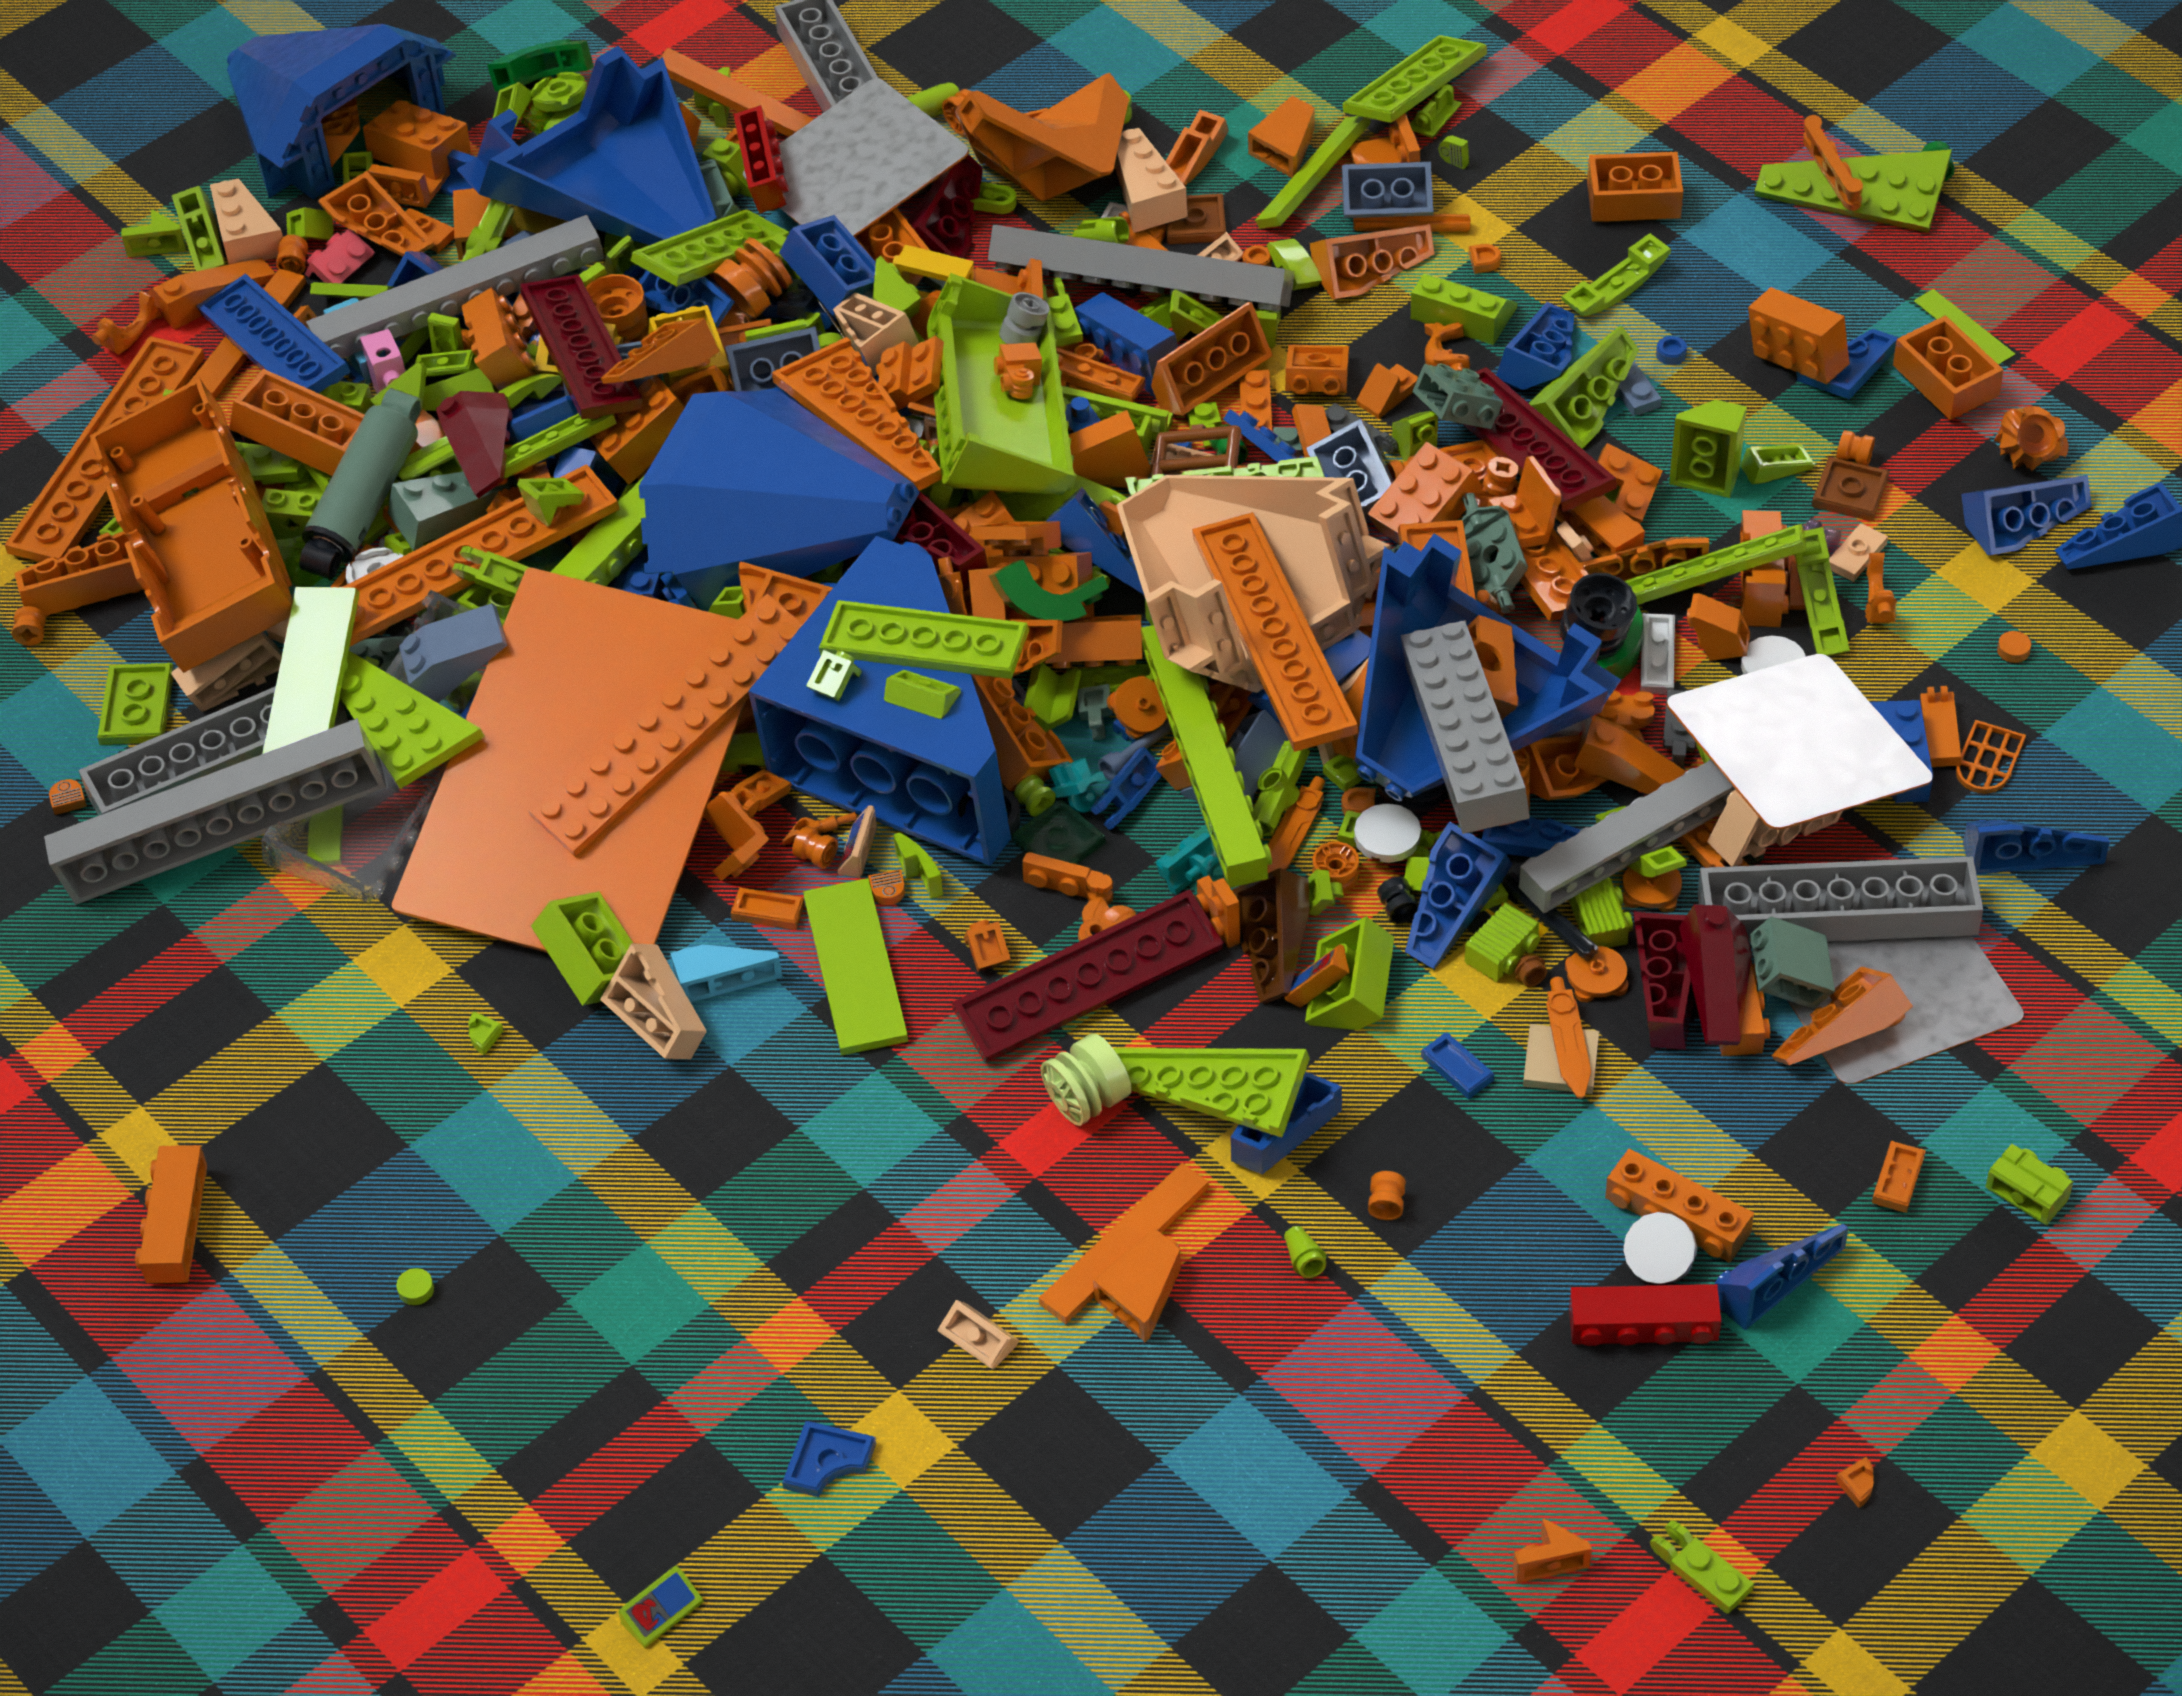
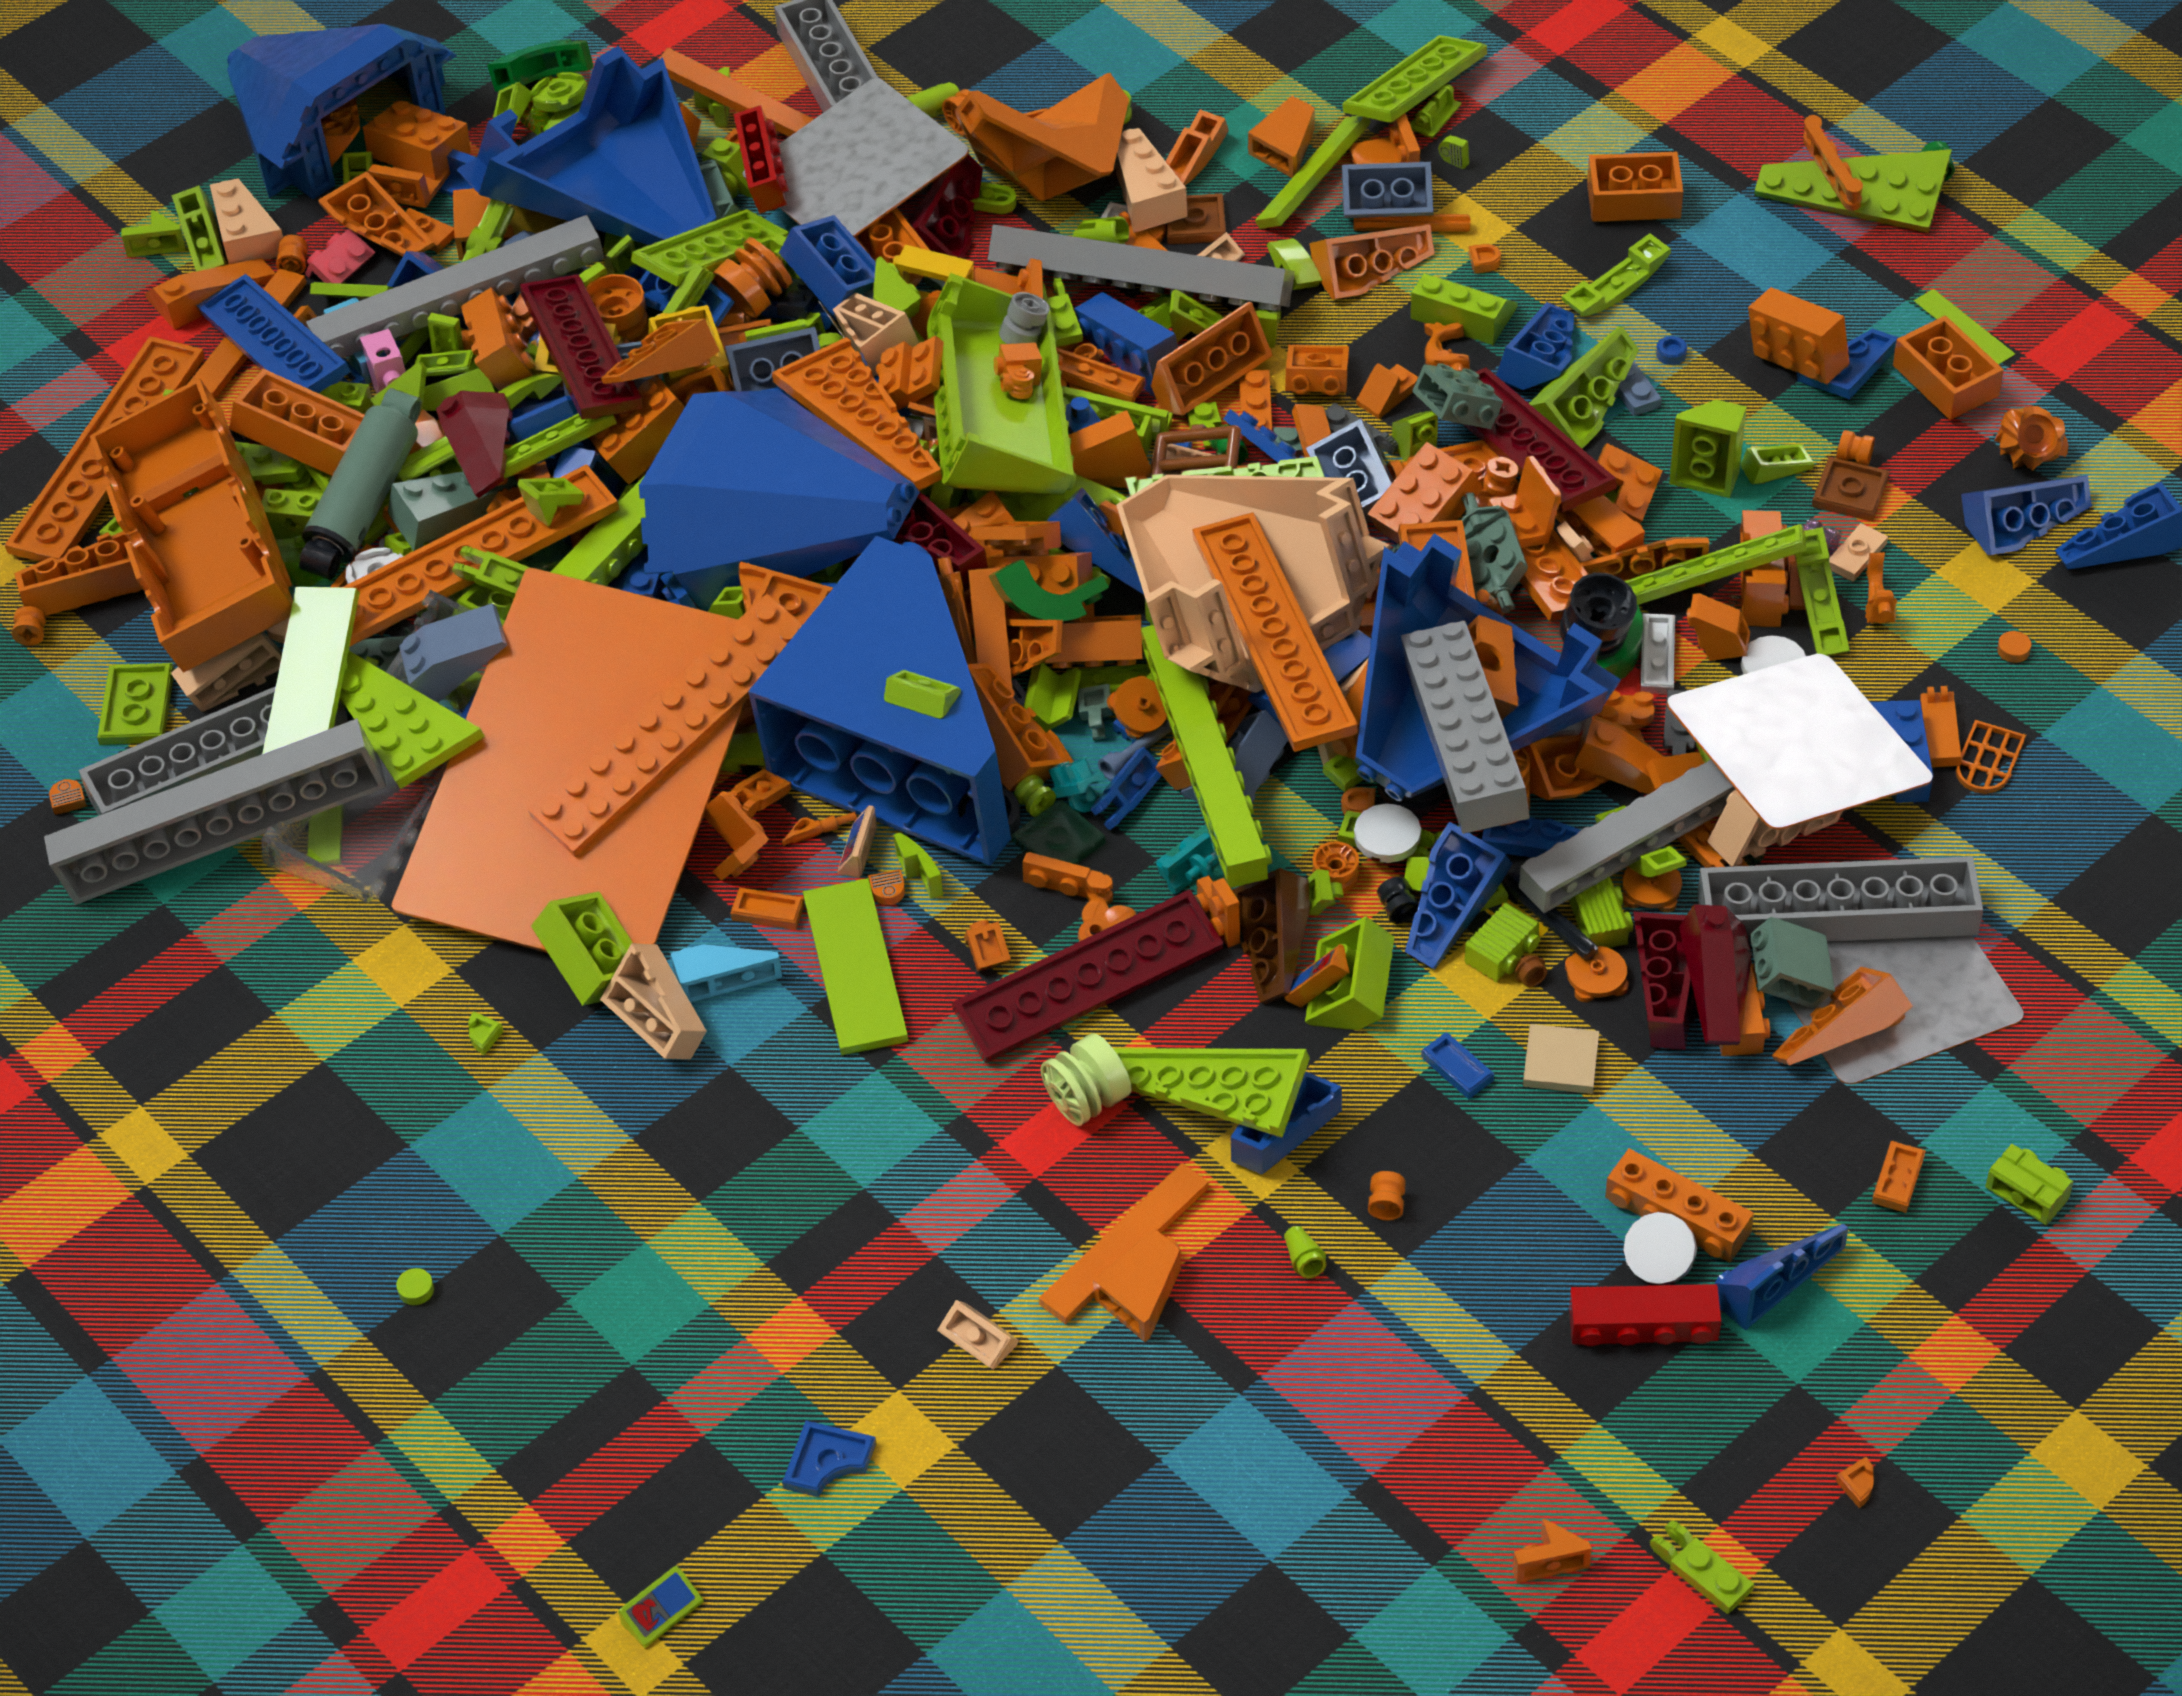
orange animal [92,291,162,355] -> none
orange brick [135,1145,207,1283] -> none
lime panel [286,207,333,241] -> none
orange wheel [792,826,838,869] -> none
bracket [806,650,862,701] -> none
lime tile [819,600,1029,679] -> none
orange tile [1243,245,1272,267] -> none
lime piece [1251,740,1310,836] -> none
orange piece [1267,776,1325,873] -> none
orange piece [1546,977,1591,1099] -> none
blue wedge [1963,820,2110,874] -> none
none -> lime tile [663,263,715,318]
none -> orange tile [1645,752,1704,790]

